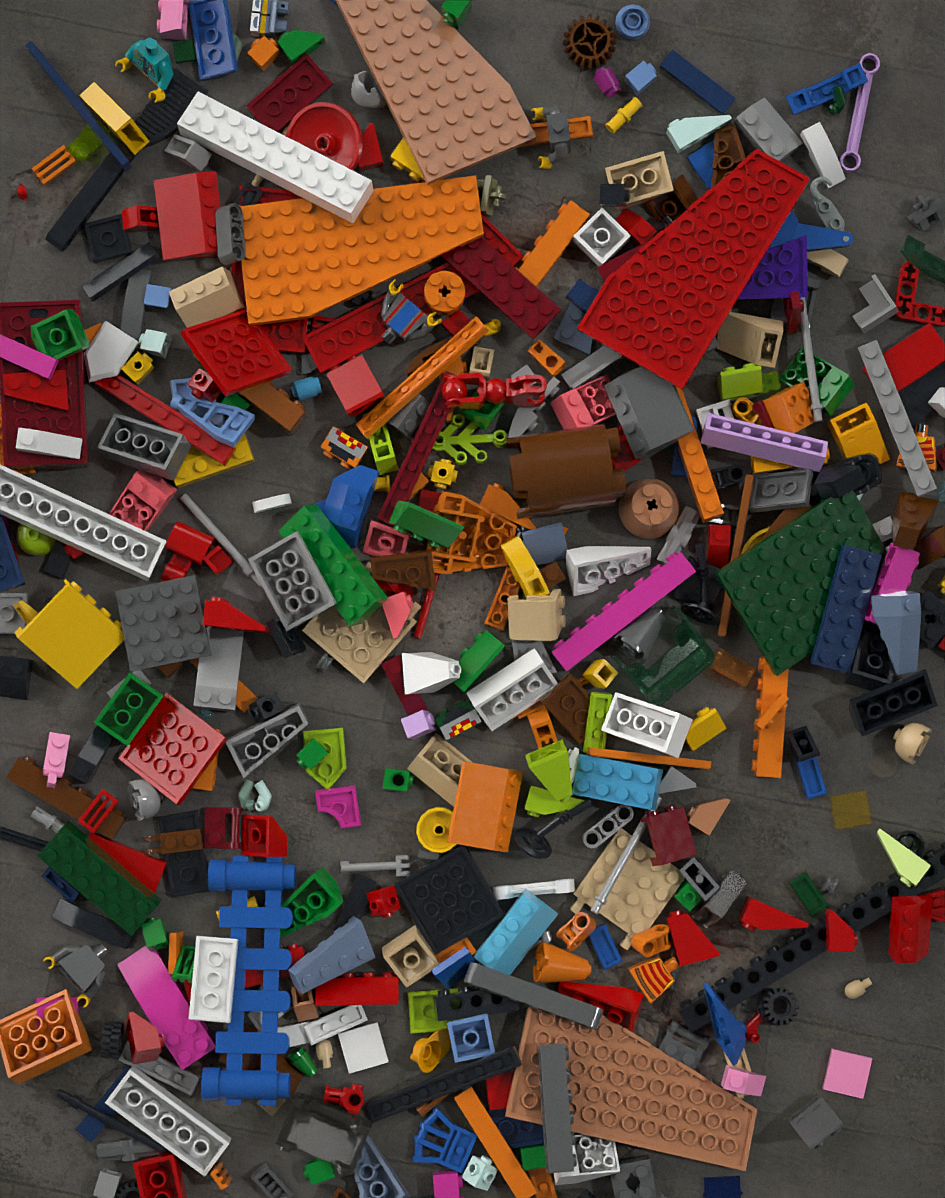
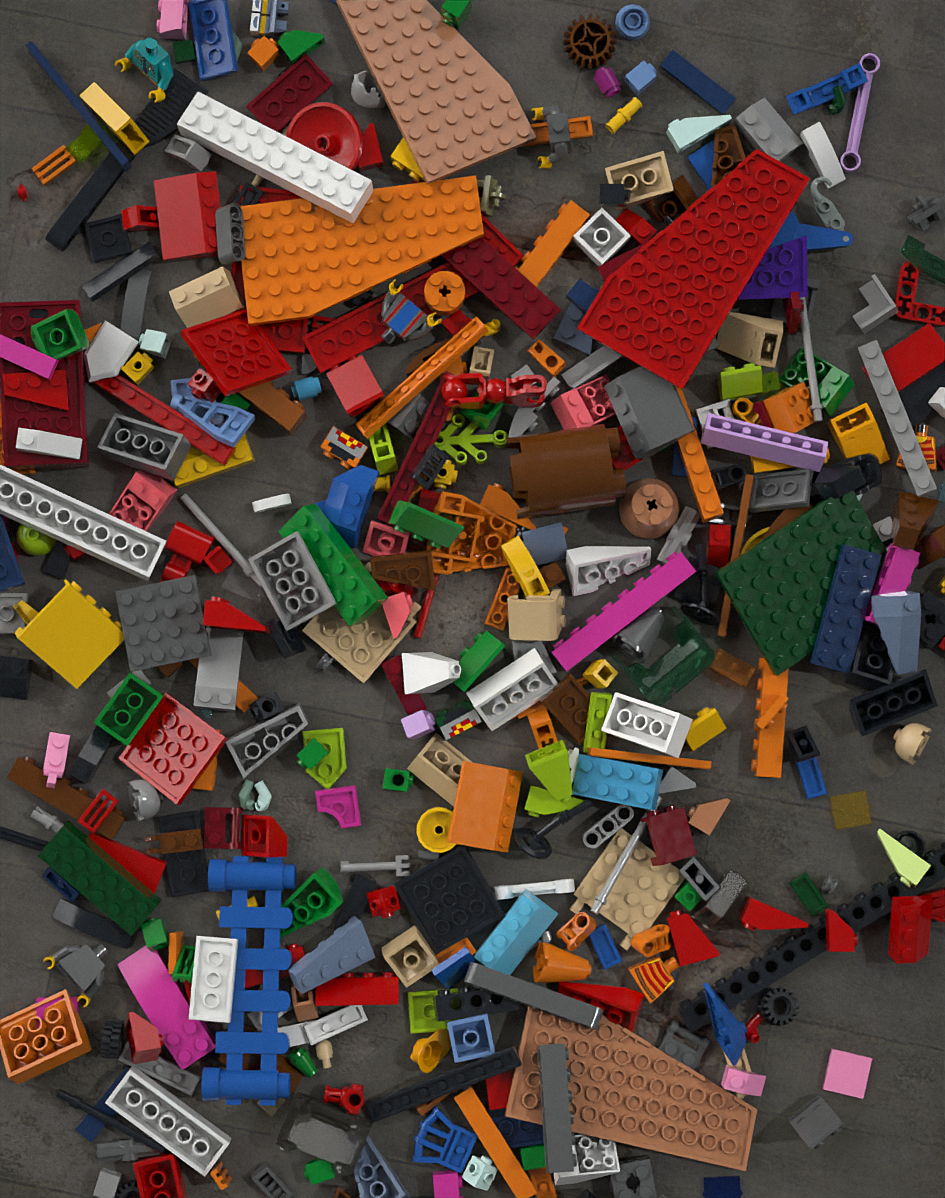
medium blue panel [143,284,172,308] -> none
white tile [338,1022,389,1073] -> none
tan slope [807,249,848,277] -> none
tan cylinder [844,977,873,999] -> none
none -> black slope [409,444,449,490]

